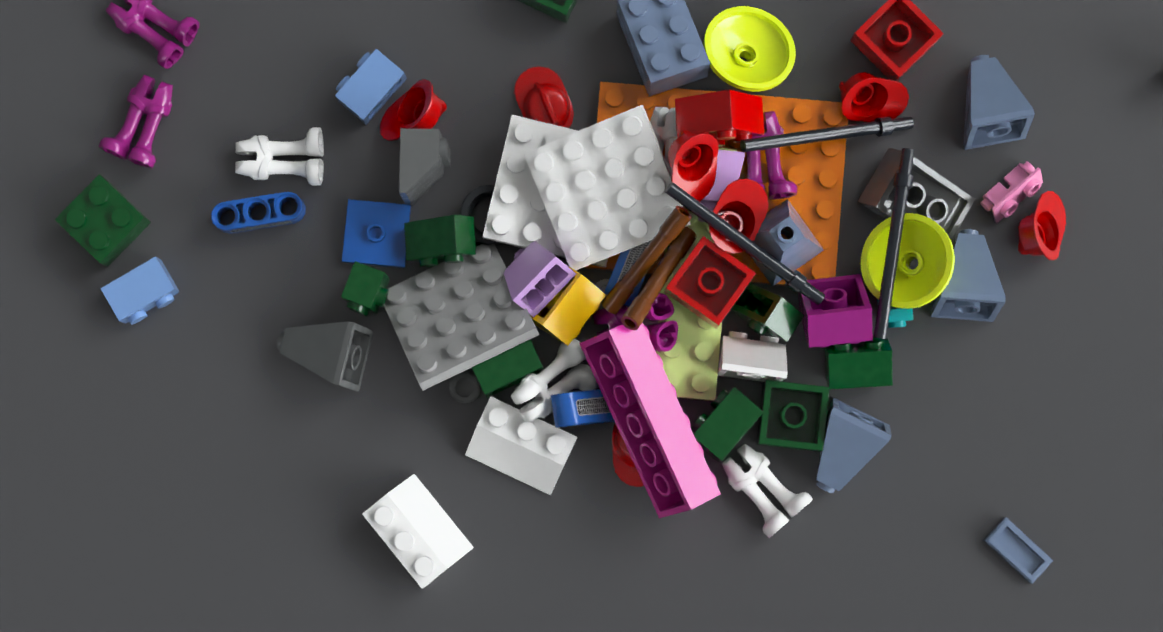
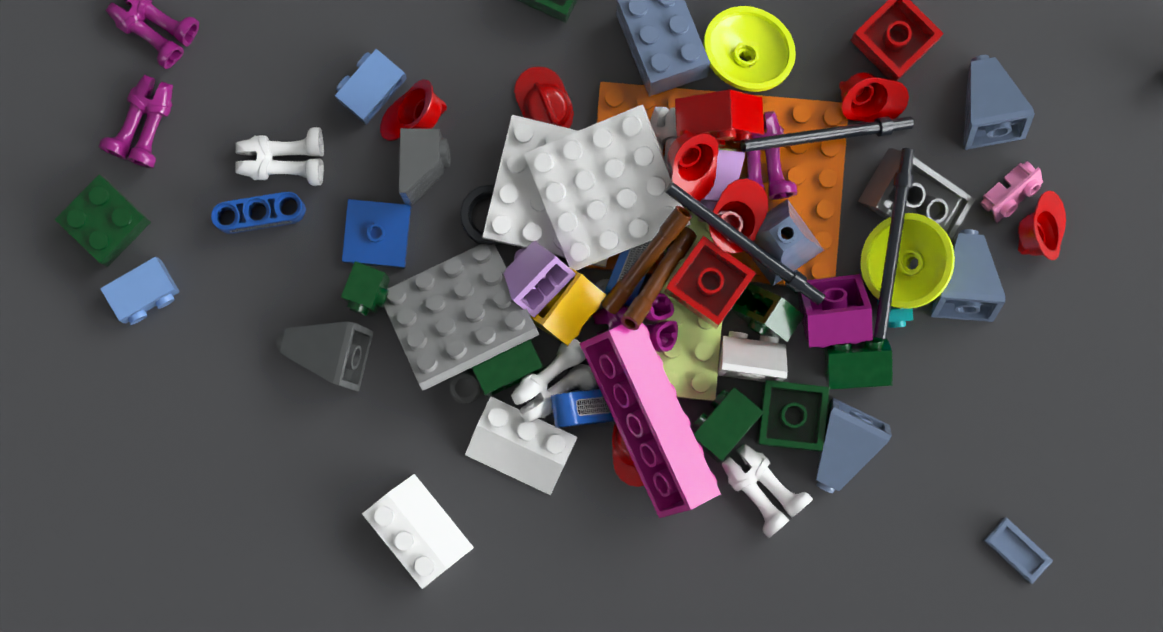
dark green brick [404,215,476,267] -> none

